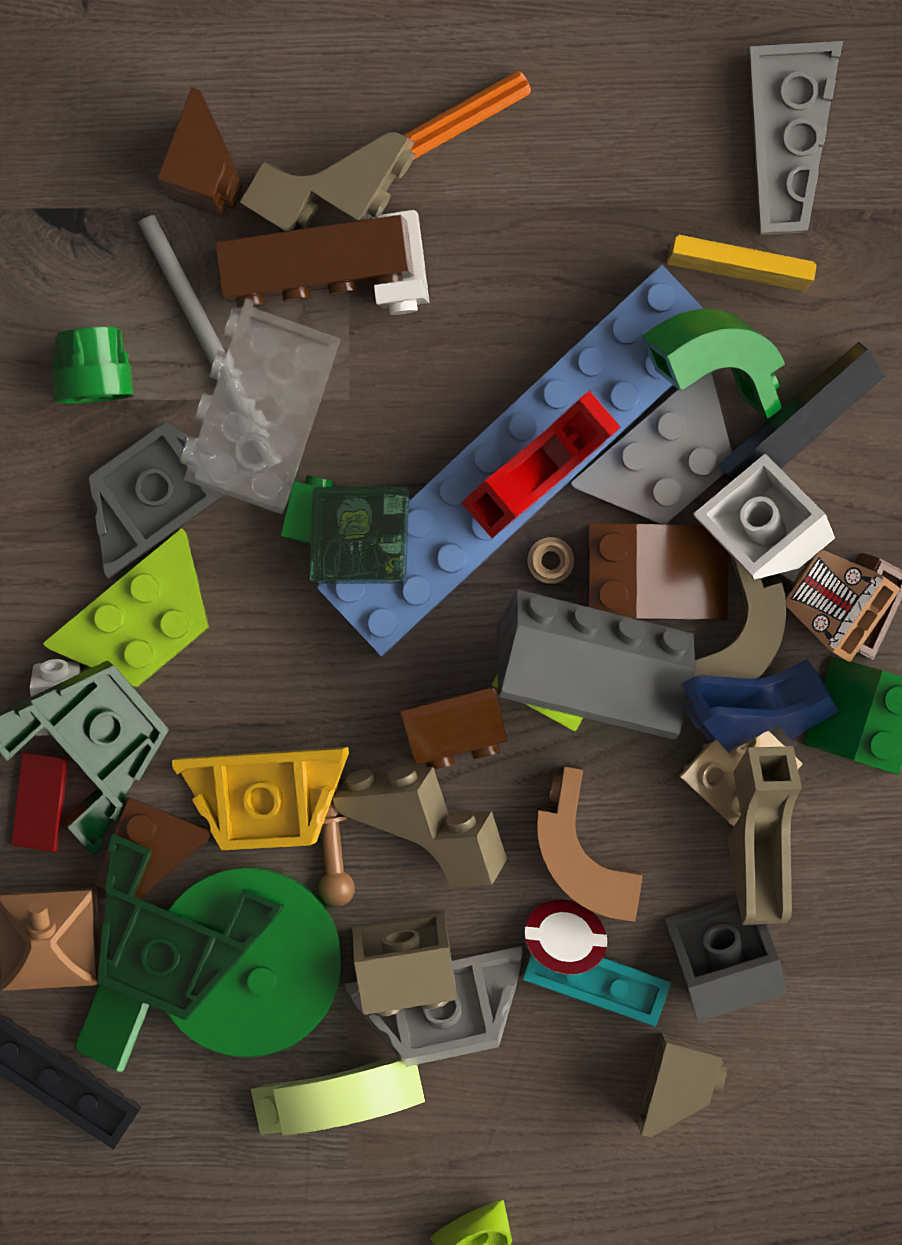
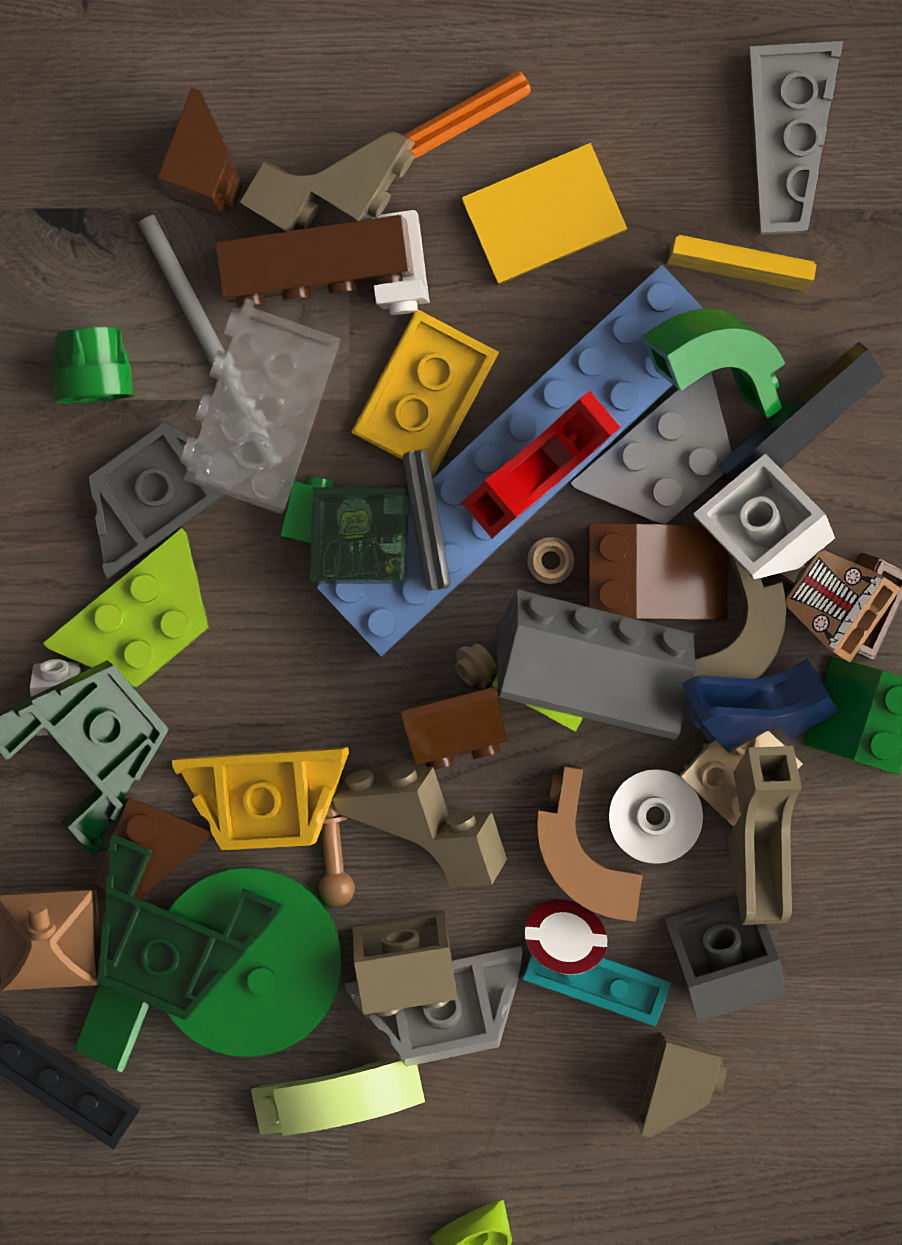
red slope [12,752,70,852] -> none
none -> yellow tile [351,310,499,477]
none -> dark grey axle [402,450,450,591]
none -> tan plate [455,643,497,689]
none -> yellow tile [462,143,627,285]
none -> white dish [609,769,703,864]

